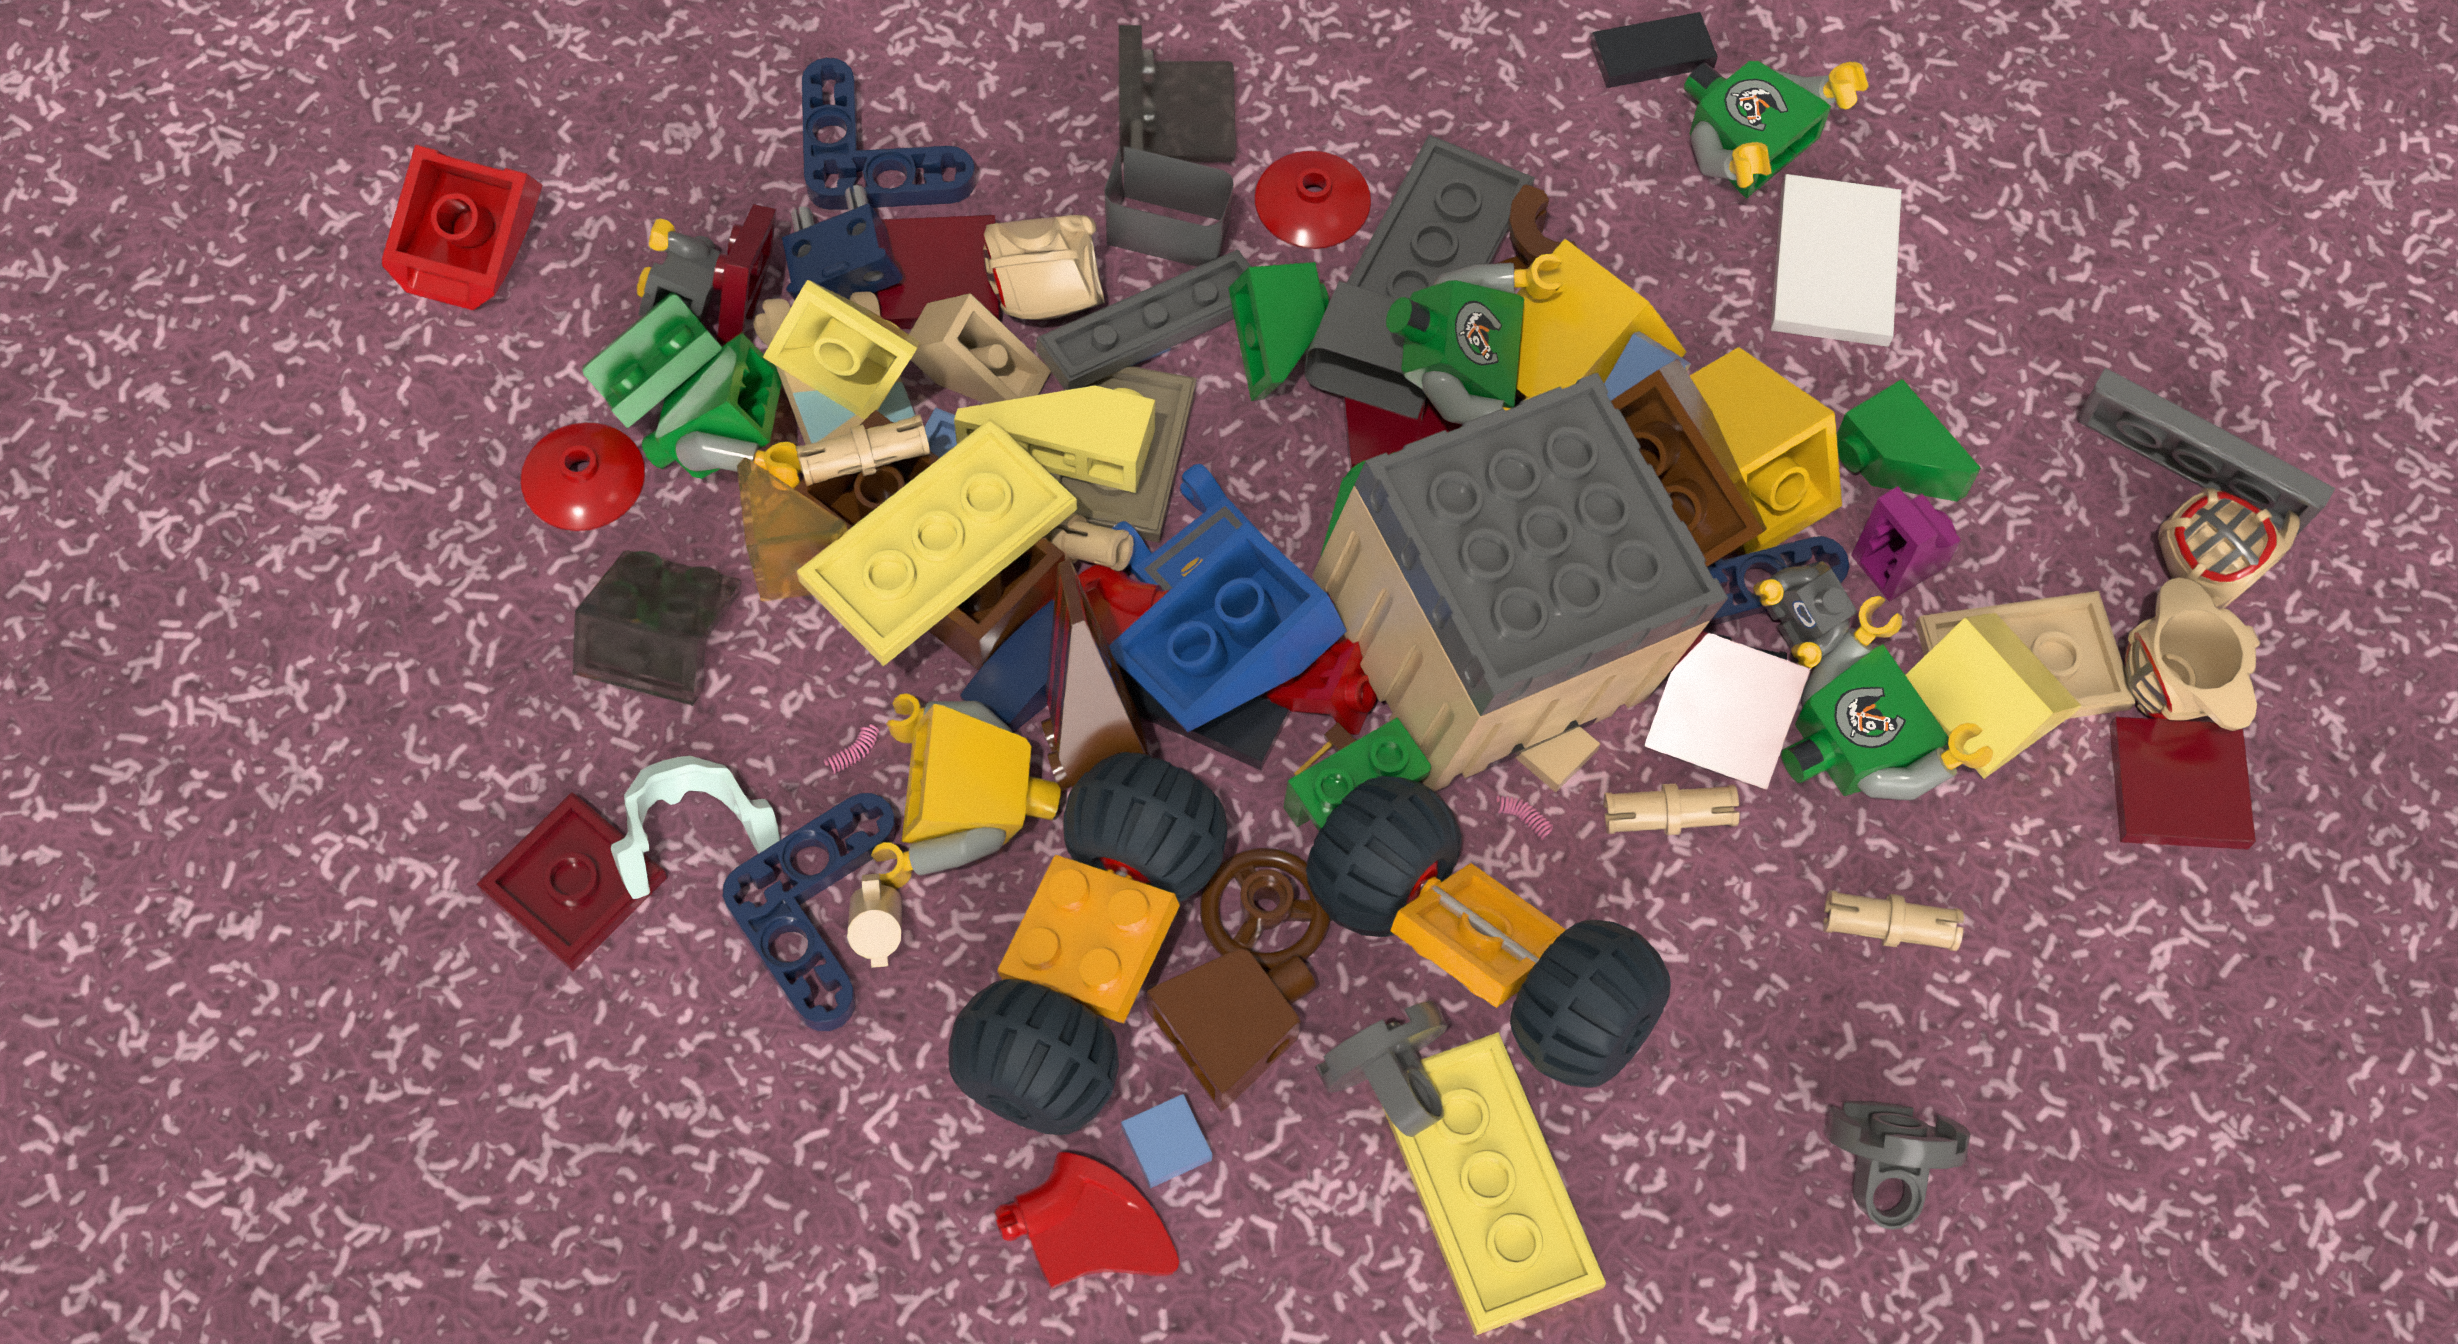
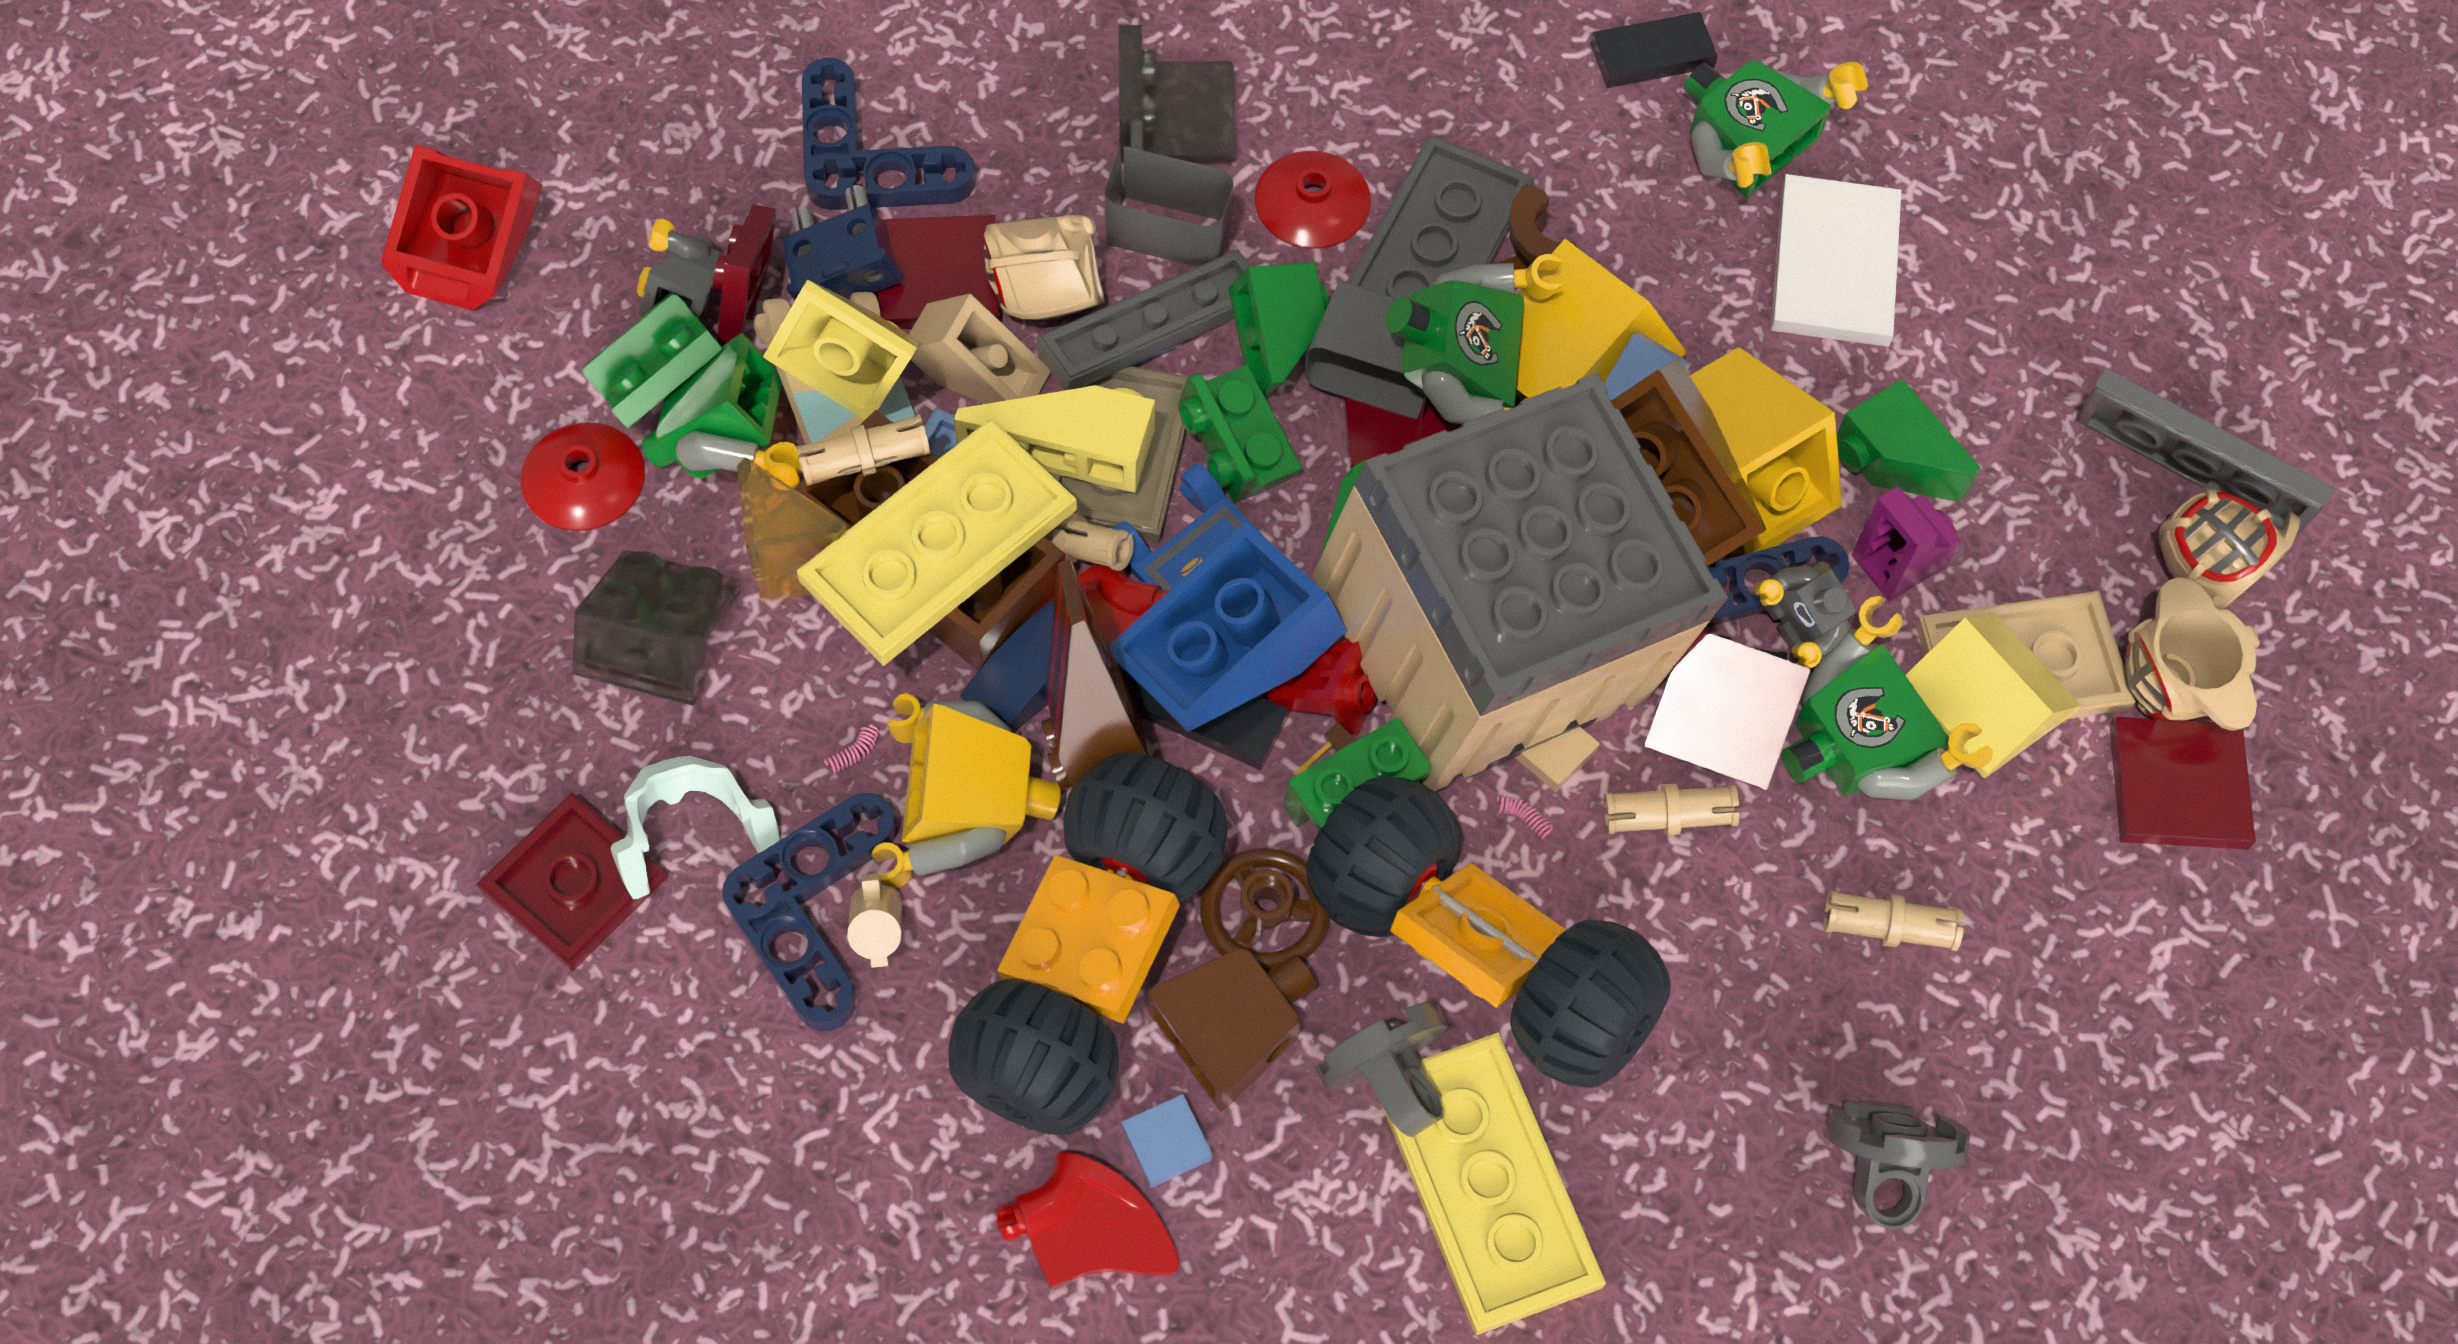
none -> green bracket [1178,364,1303,504]

